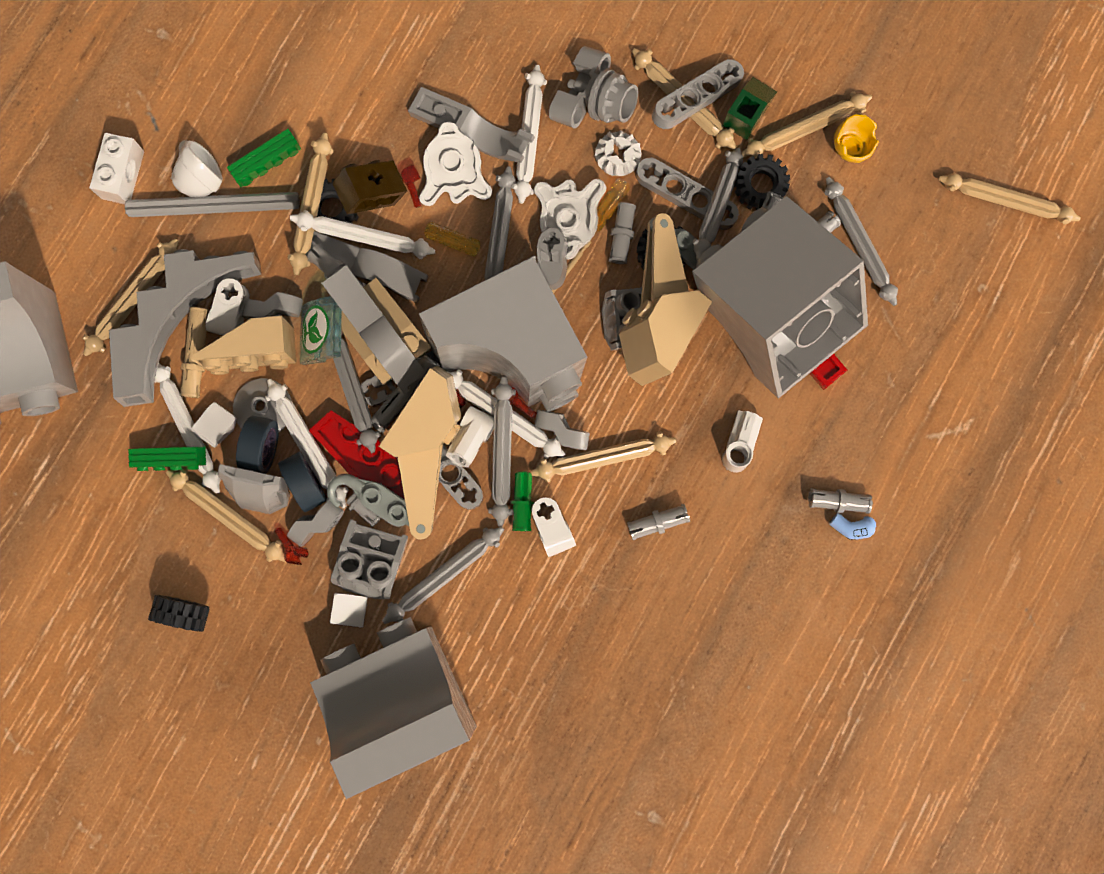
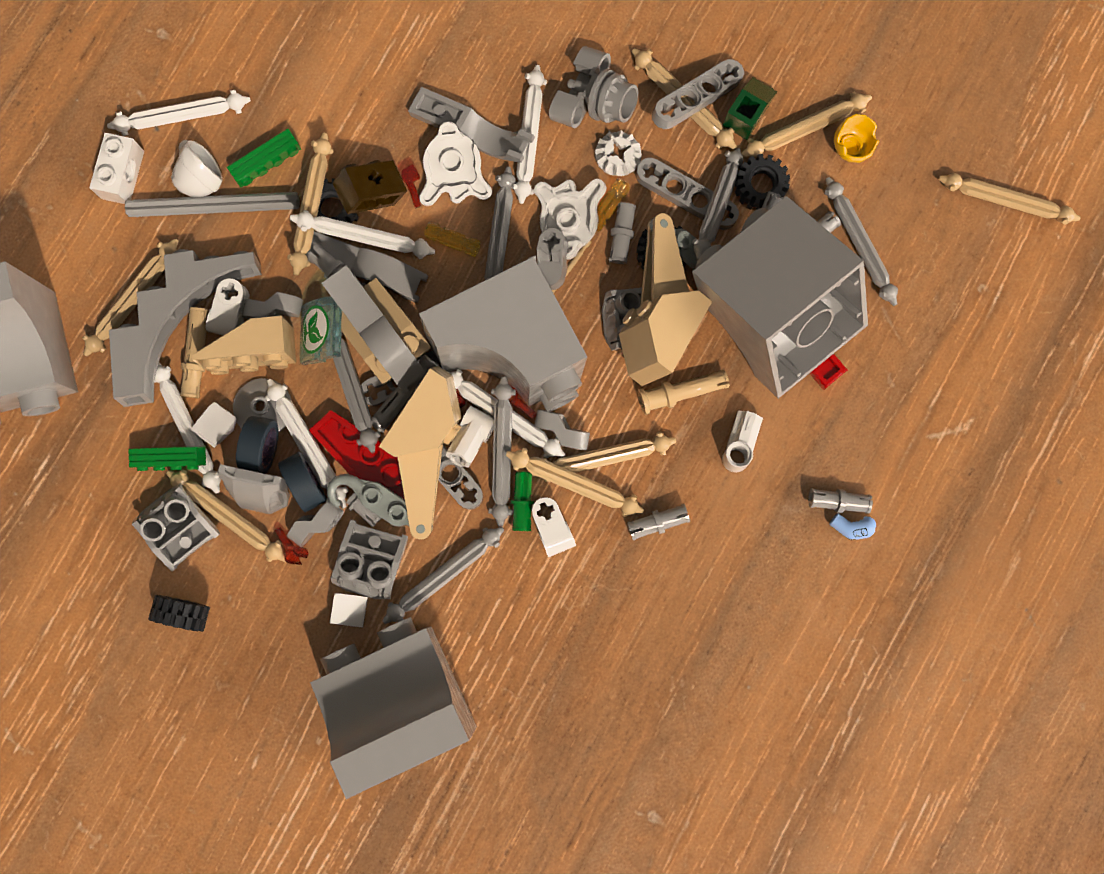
none -> white wheel [107,90,251,136]
none -> light grey slope [132,483,220,571]
none -> tan wheel [506,448,644,517]
none -> tan pin [638,369,729,415]

